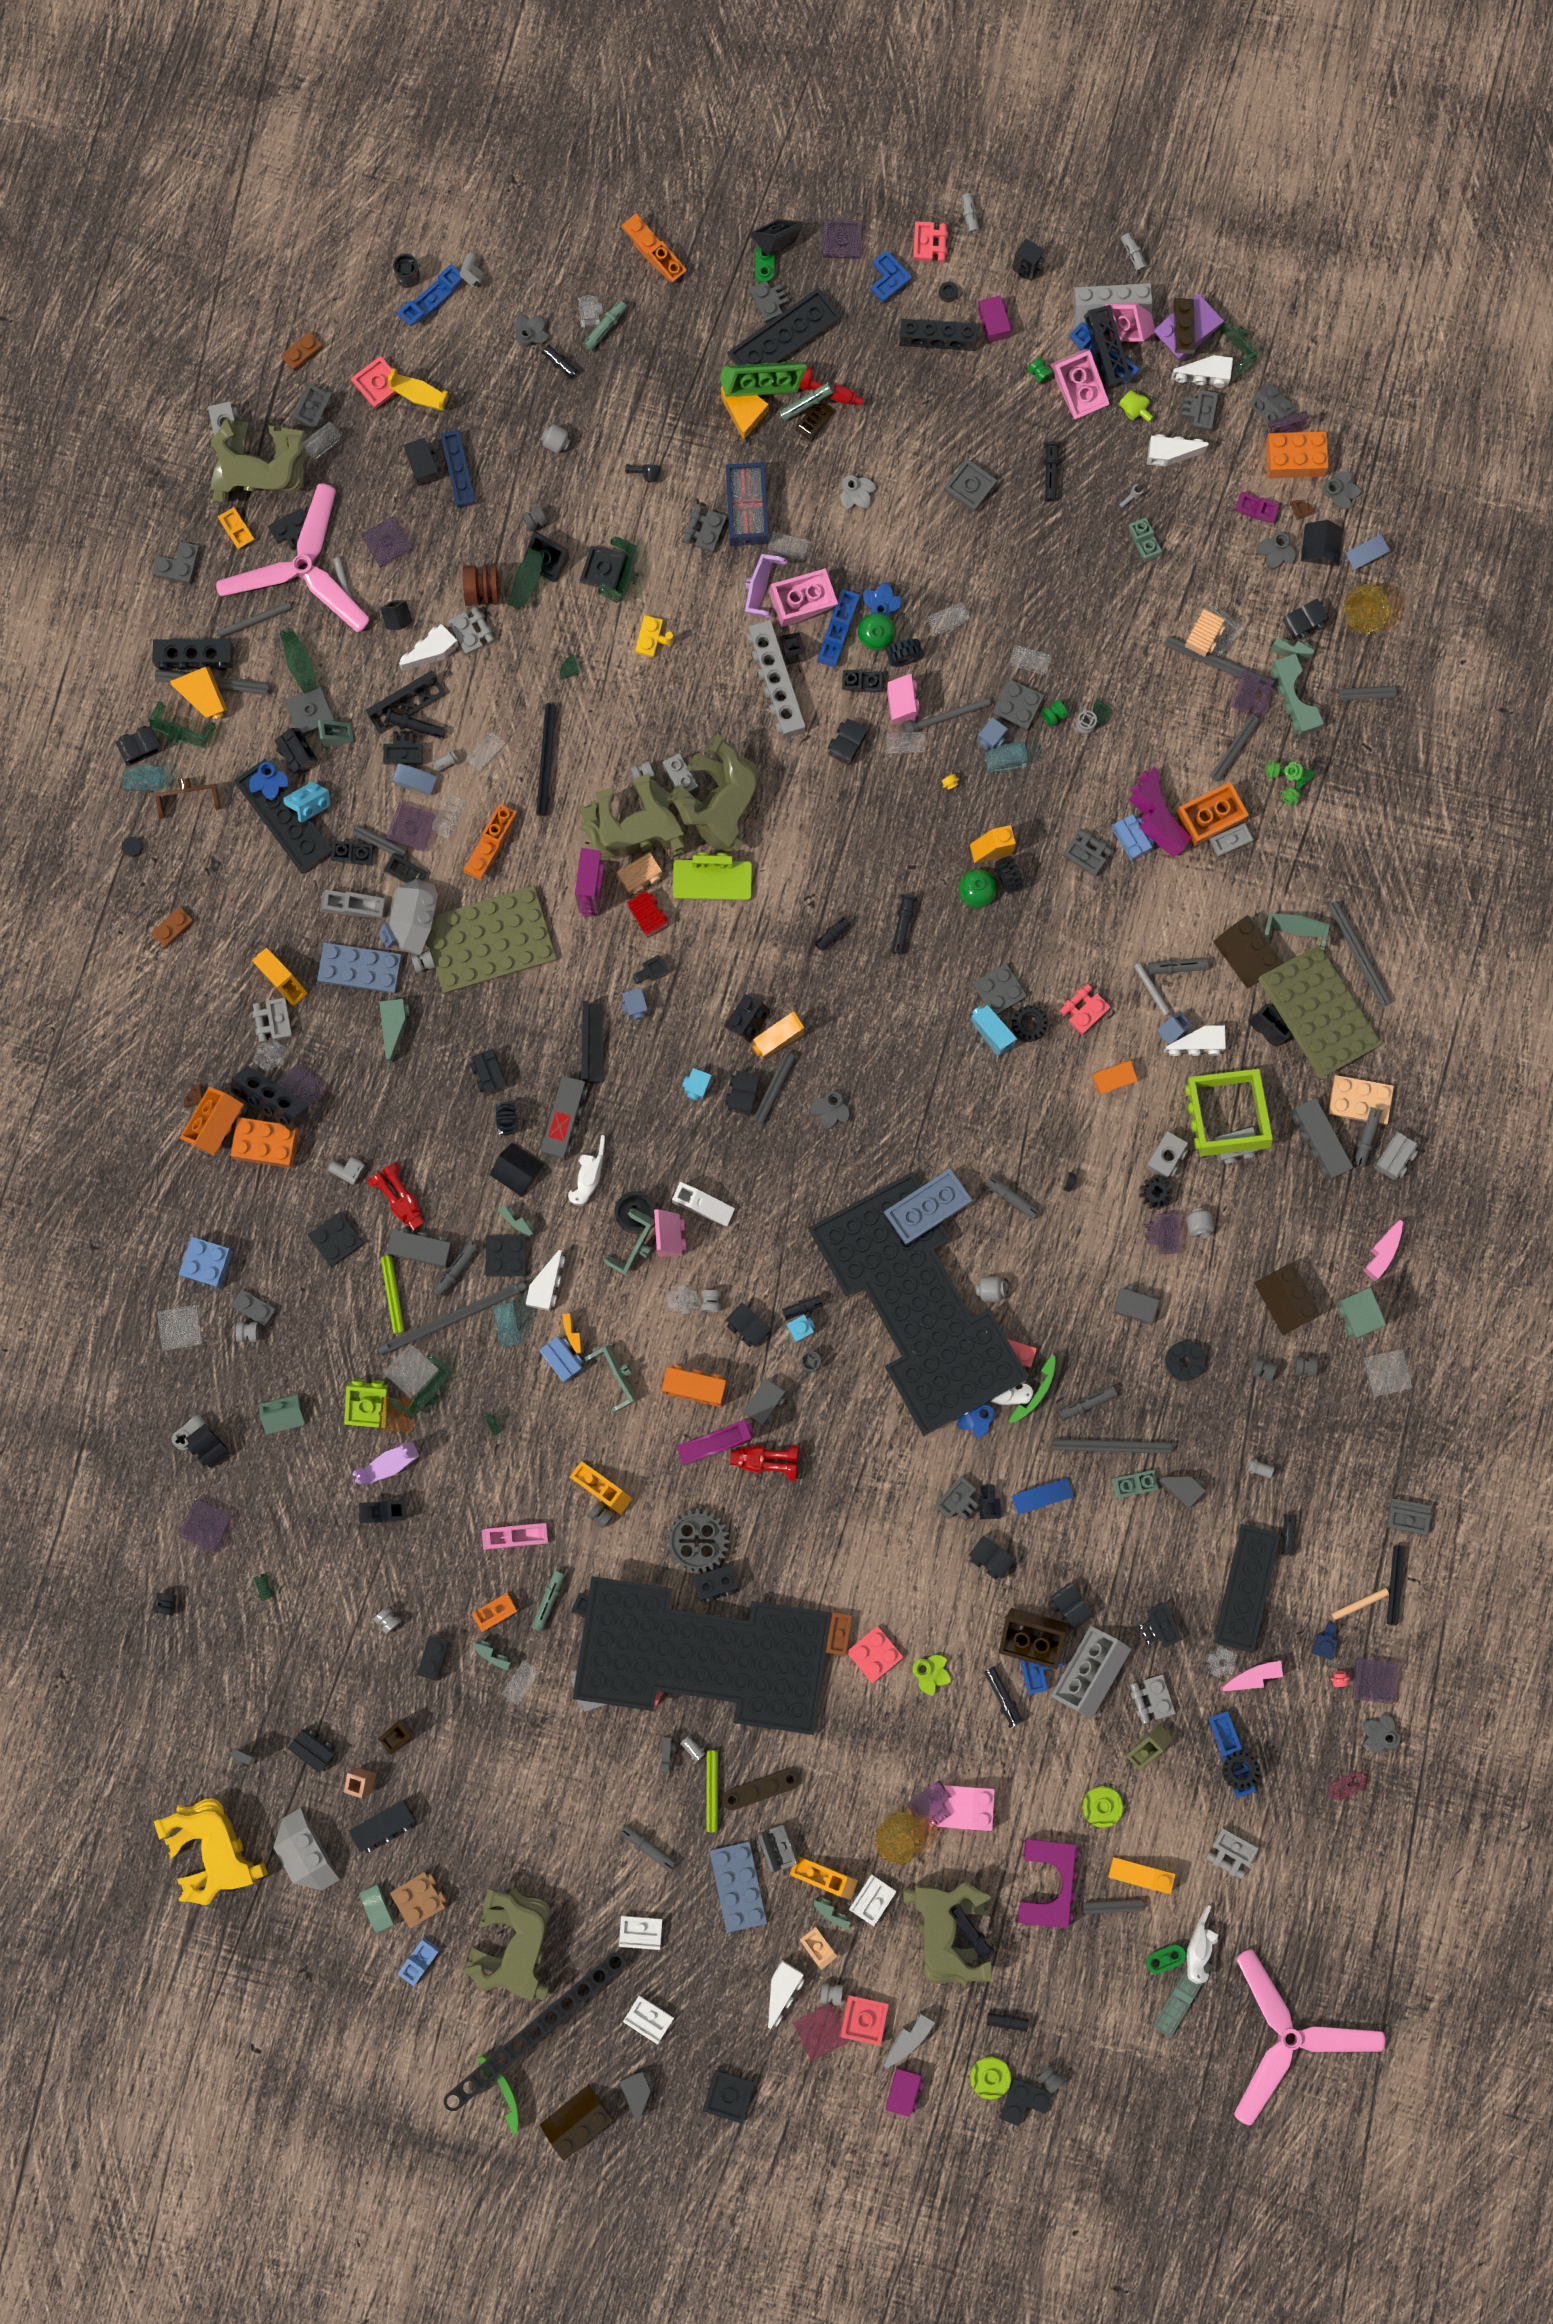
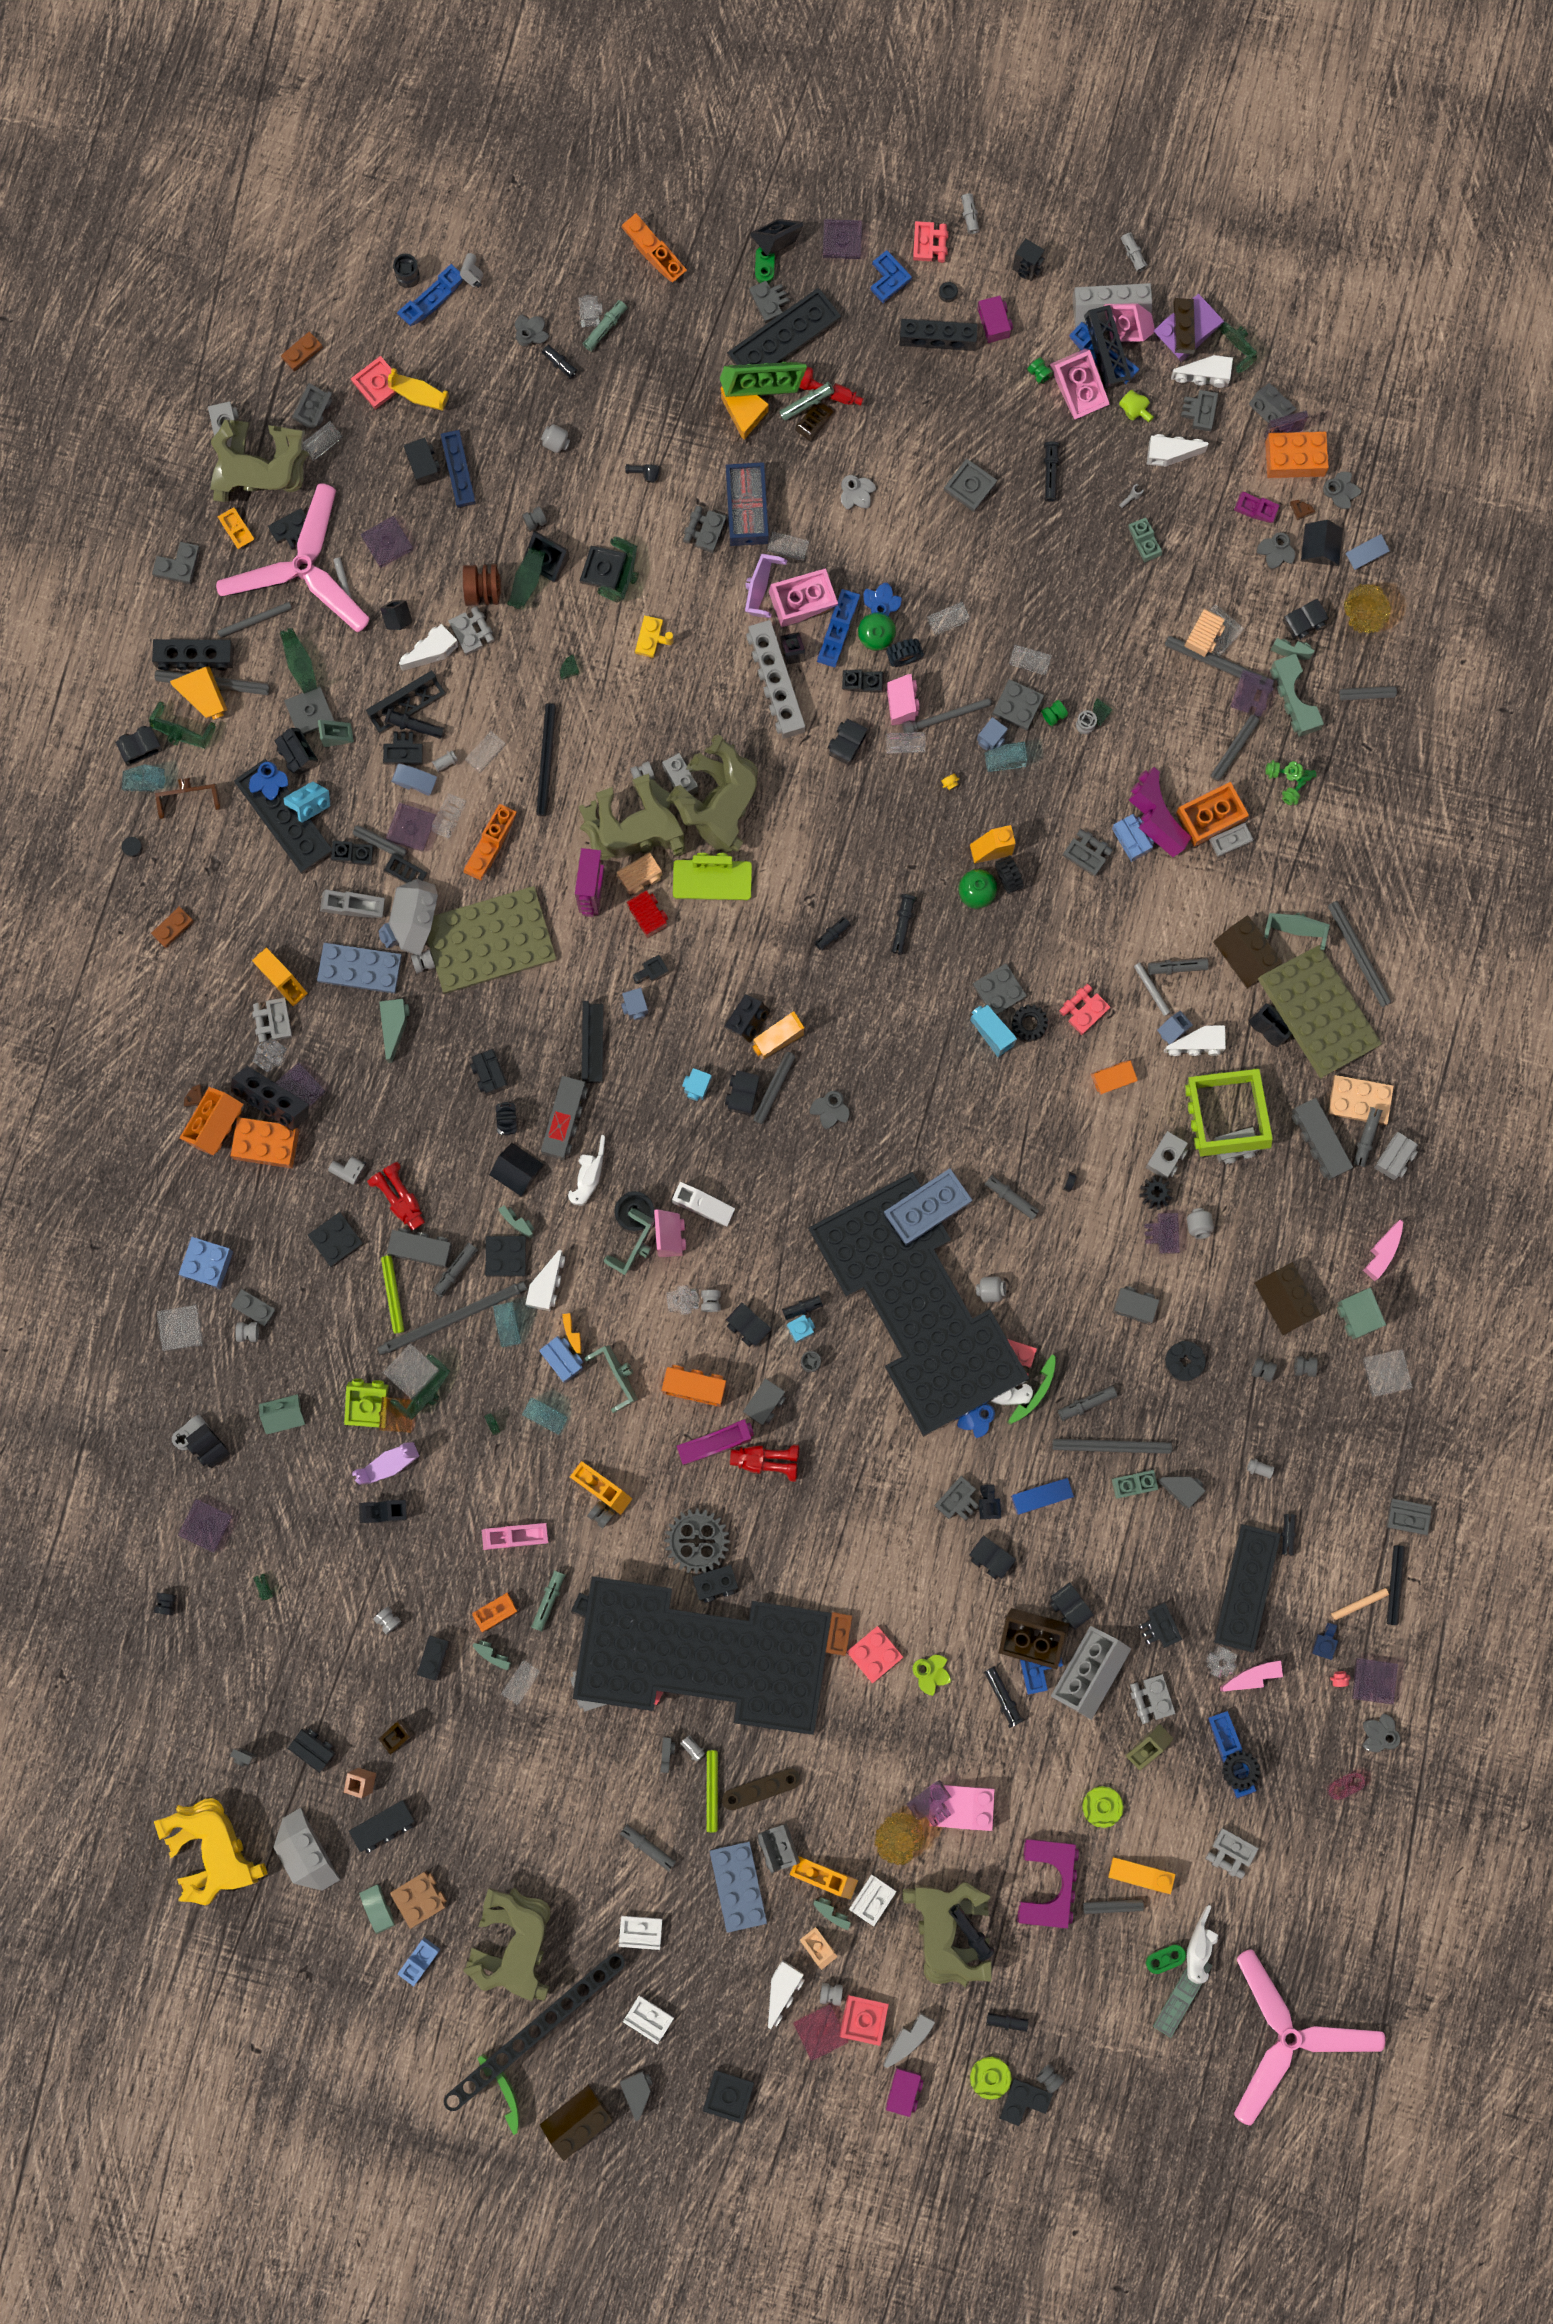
none -> clear light blue slope [522,1397,568,1435]

